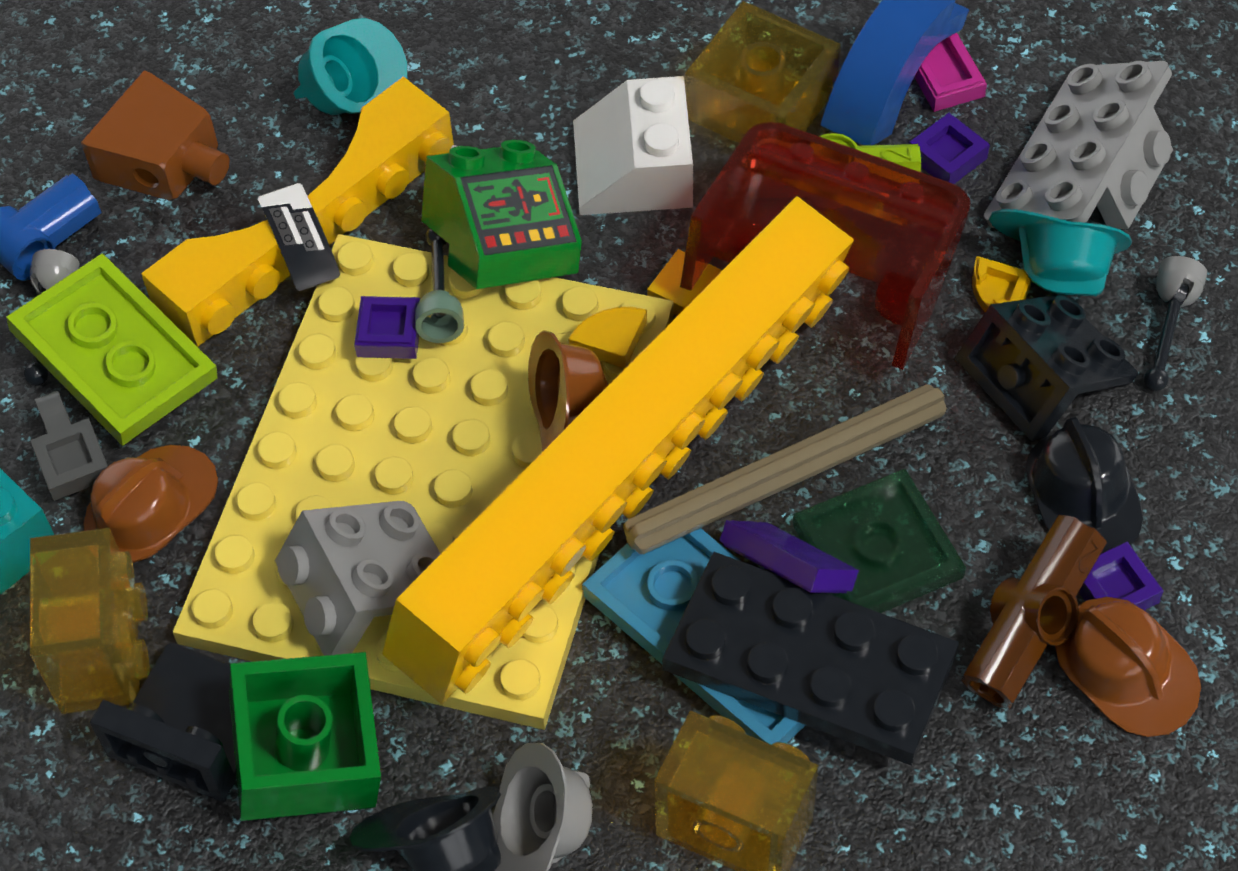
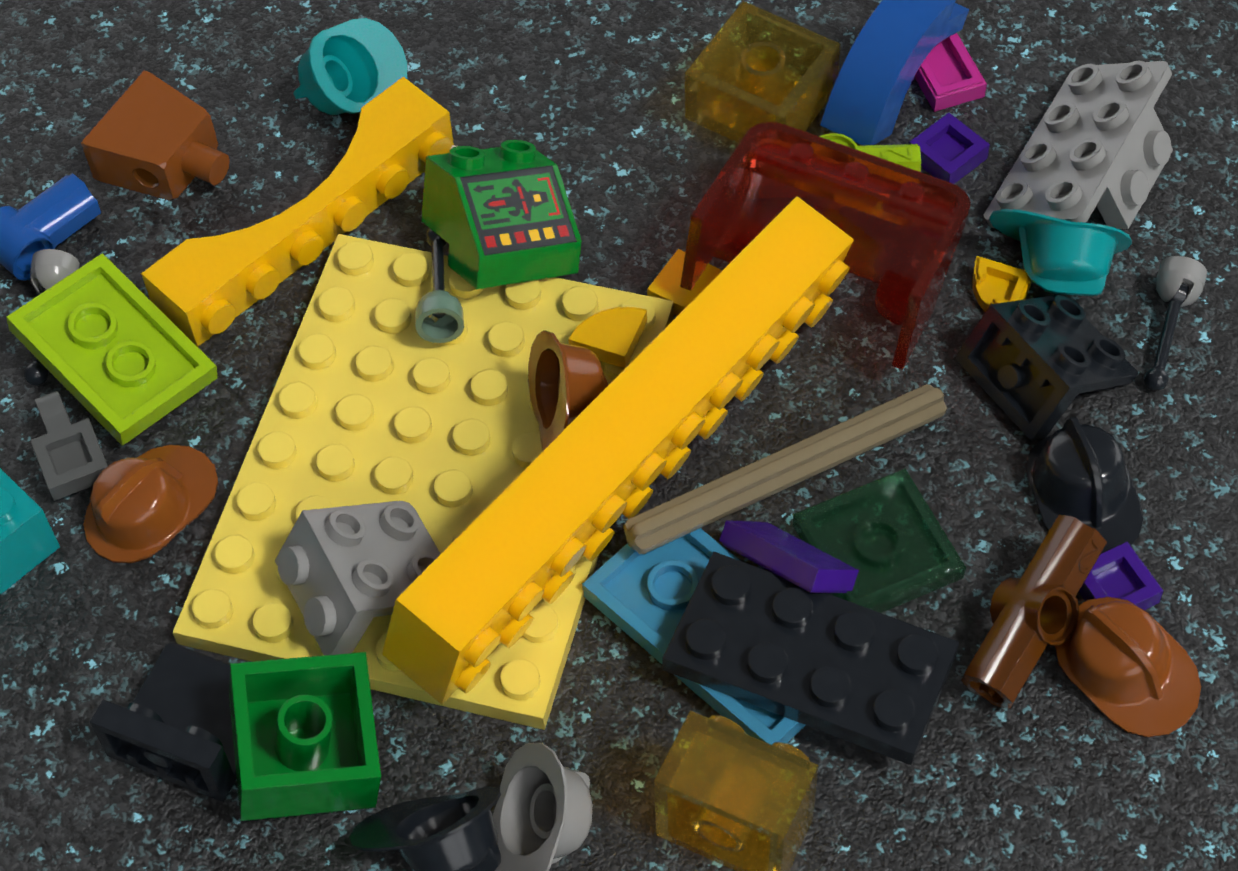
clear yellow brick [30,528,150,714] -> none
sticker [258,183,340,291] -> none
dark purple tile [354,296,421,359] -> none
white slope [573,76,693,215] -> none

